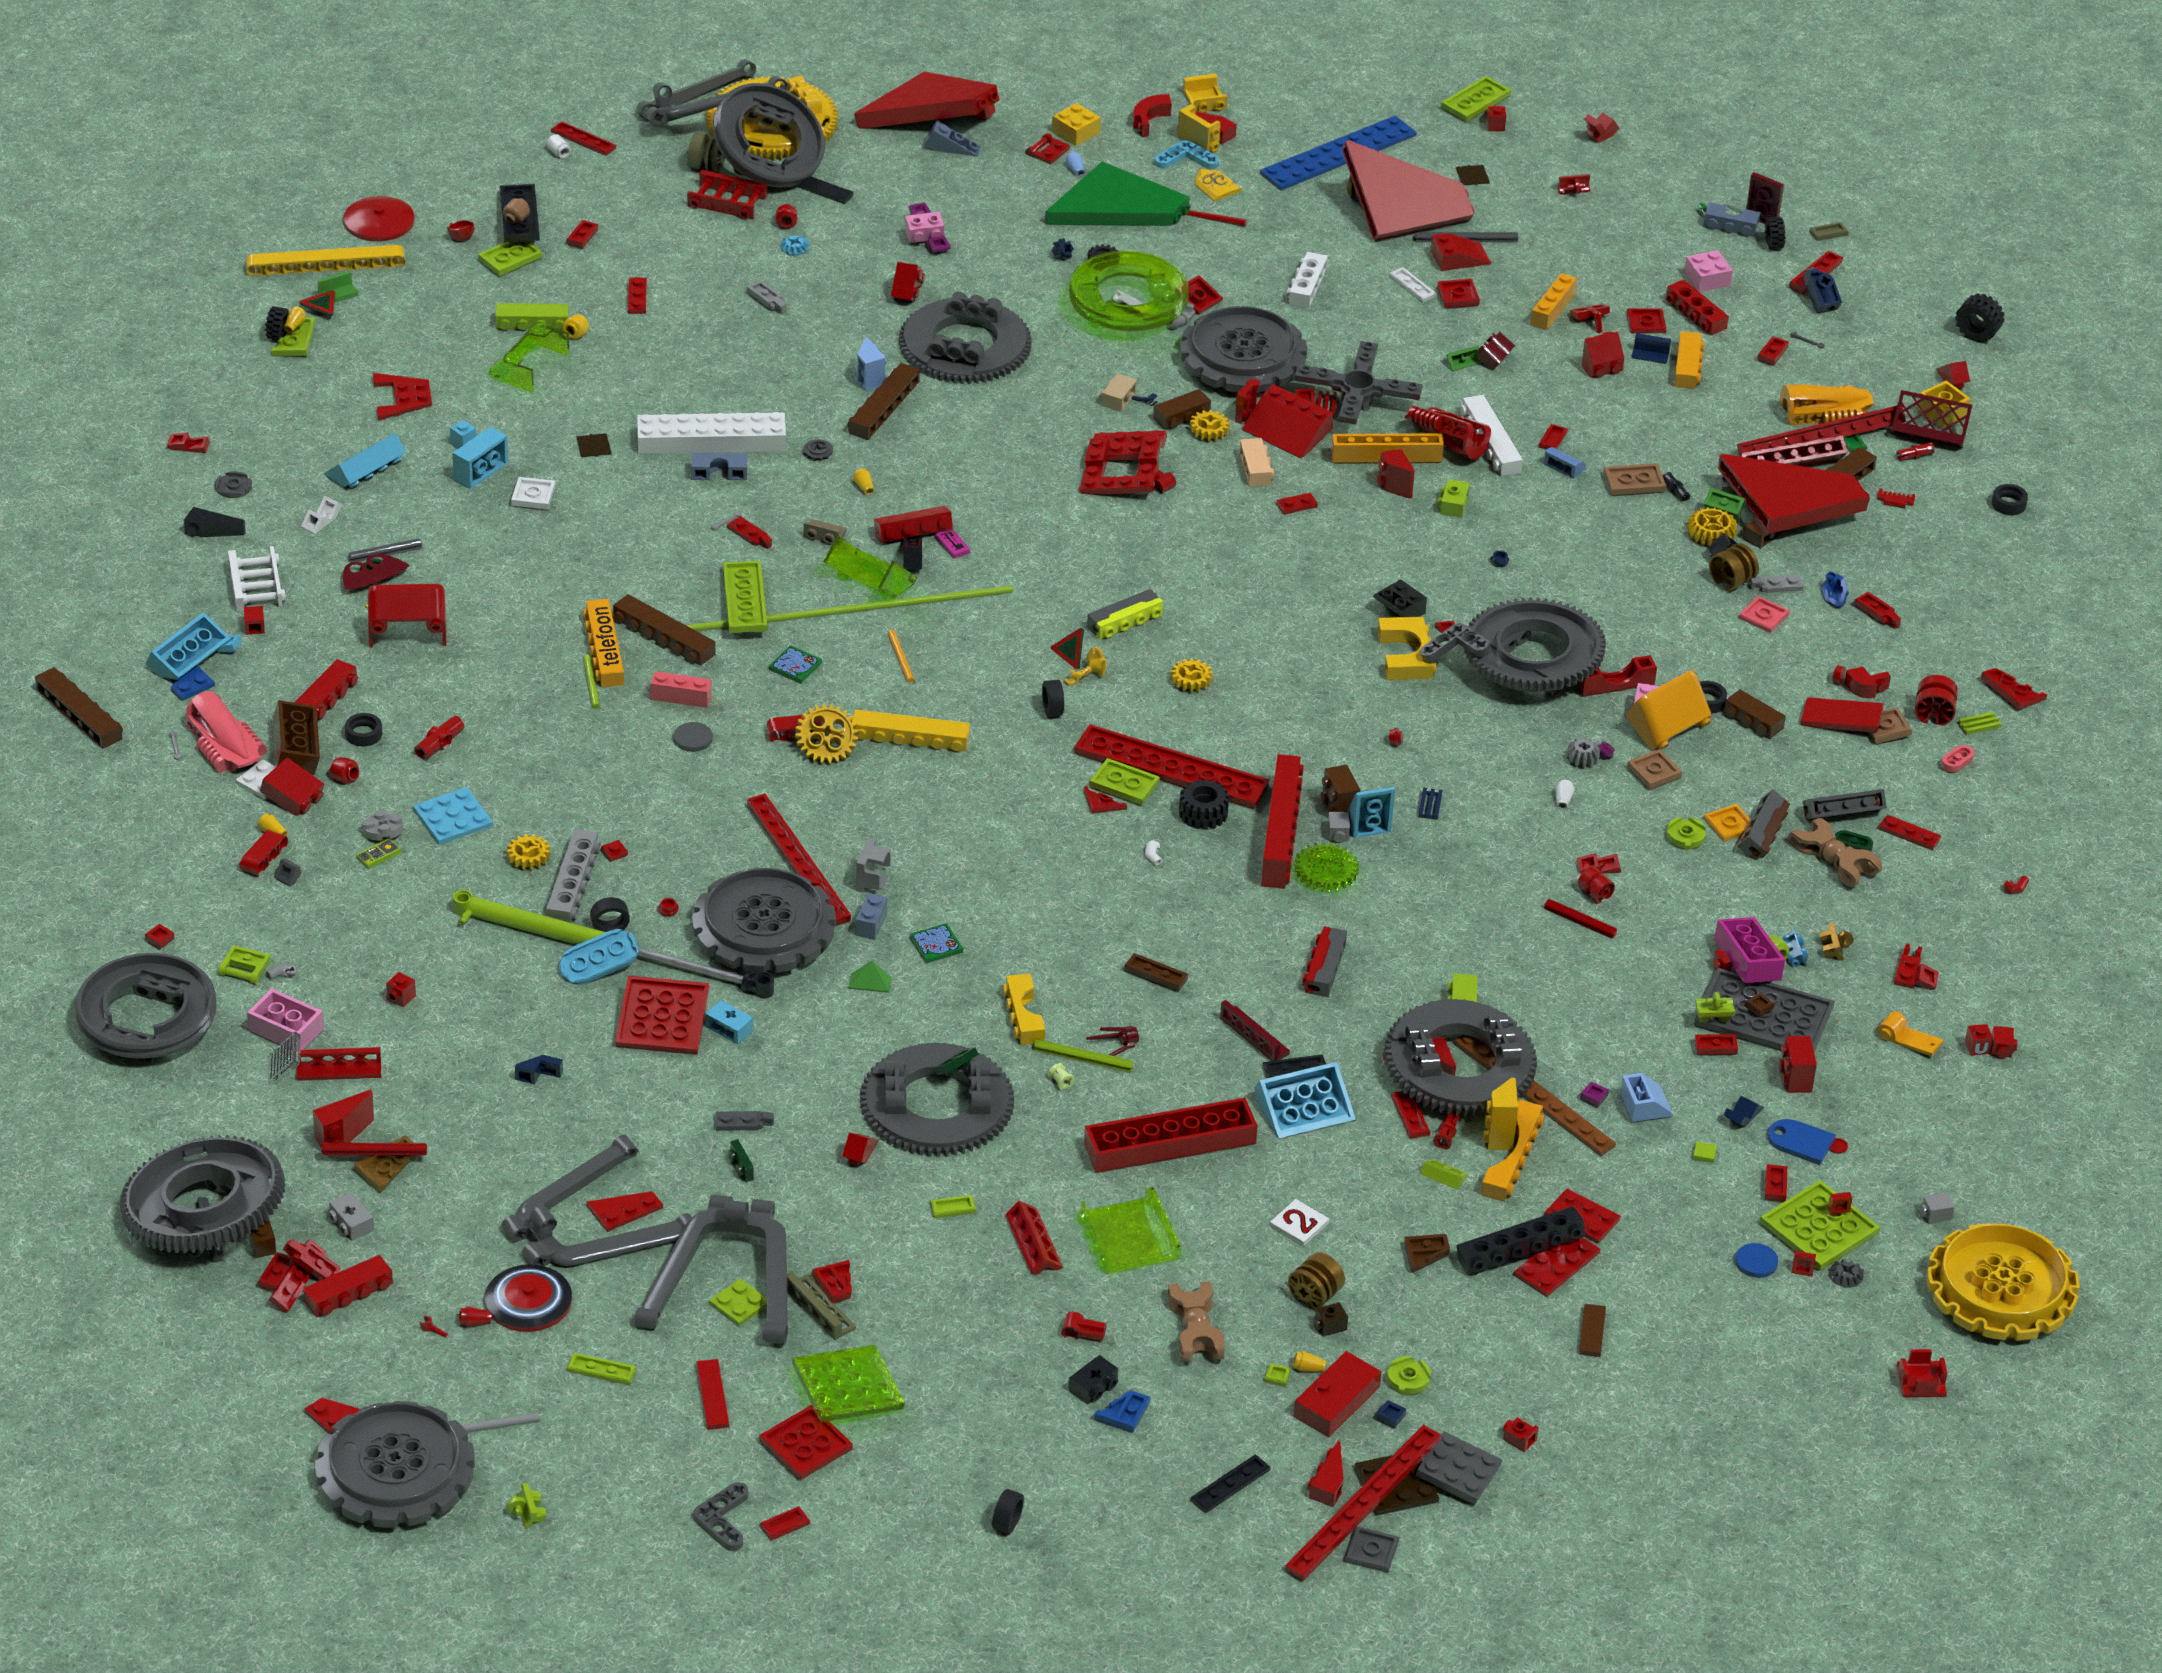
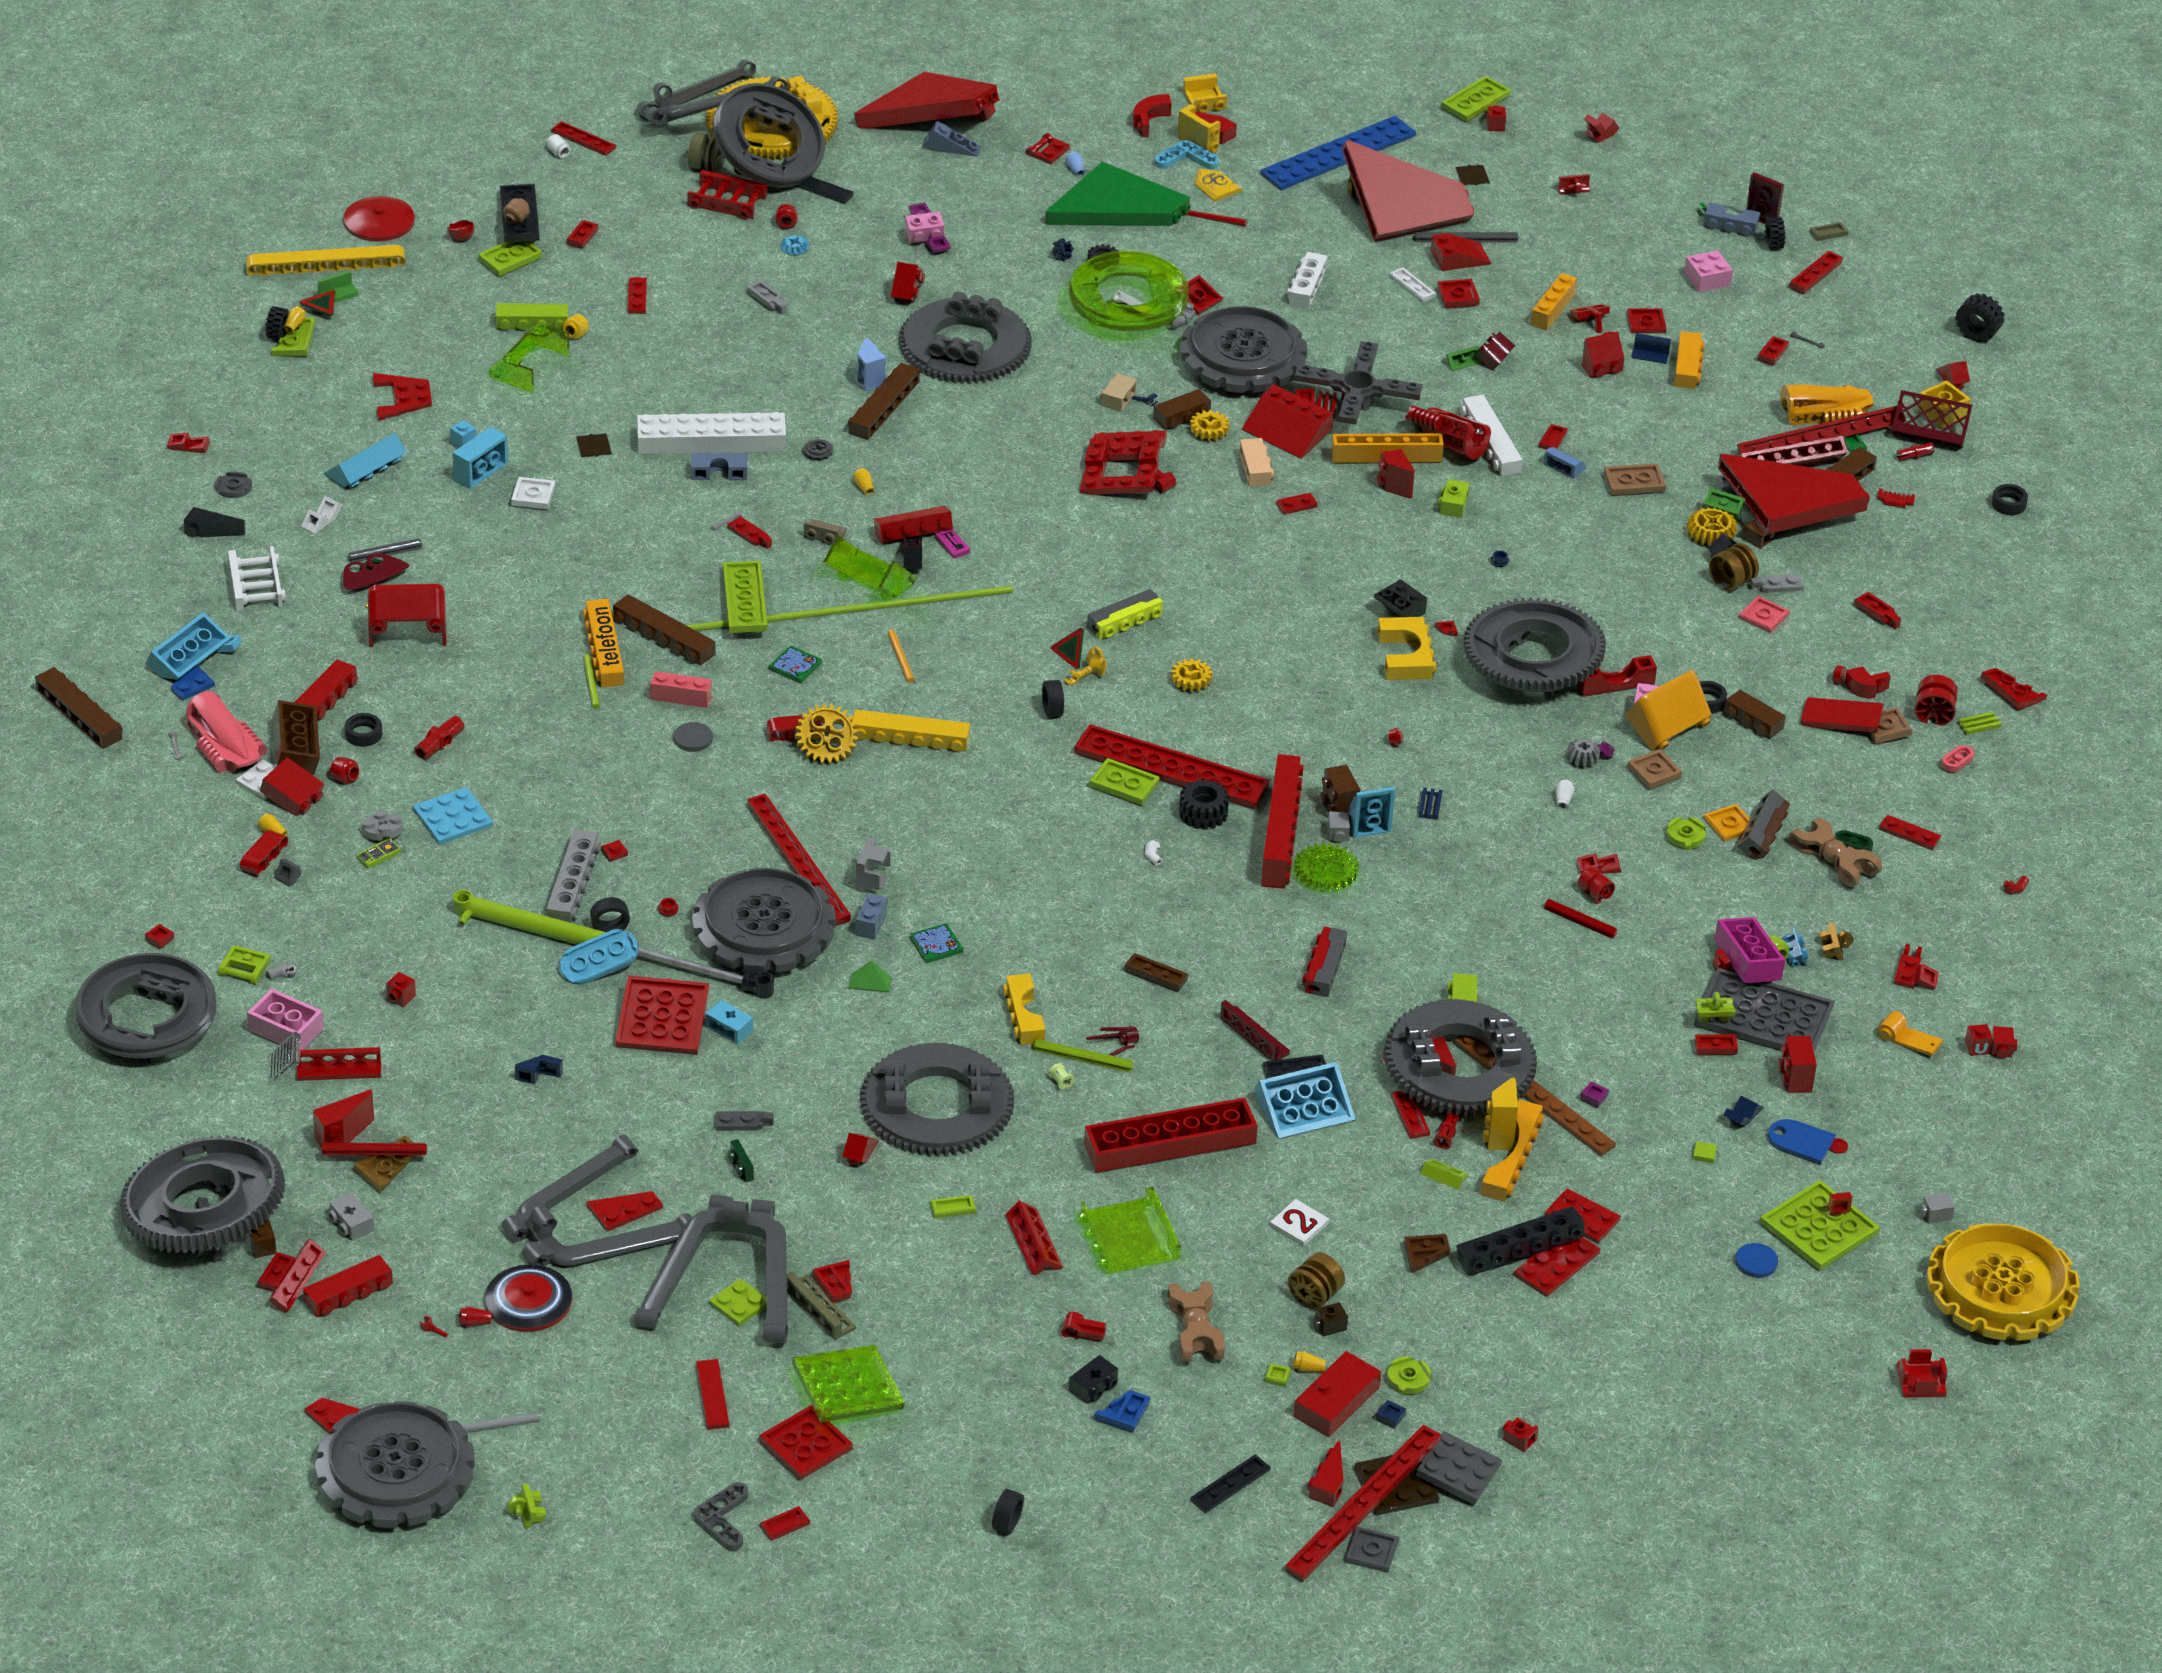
red brick [244,606,265,635] -> none
red hinge [282,1238,341,1280] -> none
yellow gear [507,834,550,870] -> none
lime tile [567,1353,637,1385] -> none
dark green plate [934,1047,979,1076] -> none
yellow brick [1052,103,1101,146] -> none
red tile [1083,786,1127,814] -> none
red plate [1235,379,1260,424] -> none
dark grey beam [1420,623,1491,663] -> none
reddish brown tile [1579,1304,1606,1357] -> none
light blue slope [1620,1073,1673,1122] -> none
black pin [1663,472,1691,502] -> none
red brick [1665,279,1729,335] -> none
reddish brown tile [1745,993,1775,1018] -> none
red plate [1765,1164,1788,1202] -> none
red plate [1791,1251,1816,1277] -> none
dark grey piece [1802,789,1887,820] -> none
dark blue piece [1803,268,1842,313] -> none
blue arm [1822,571,1849,608] -> none
dark grey gear [1830,1259,1864,1287] -> none

